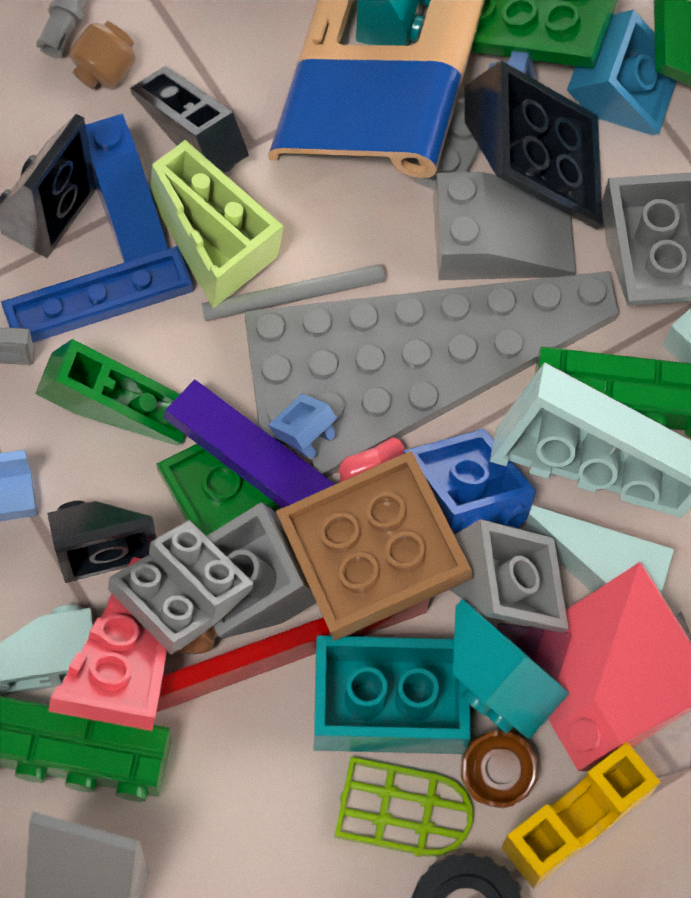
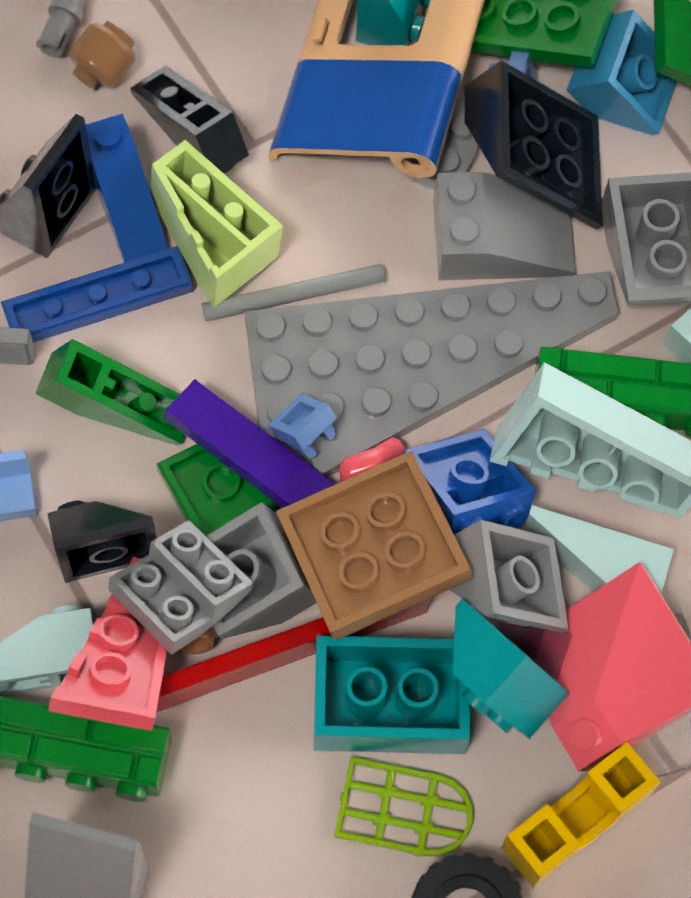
dark orange hair [460,730,538,808] -> none

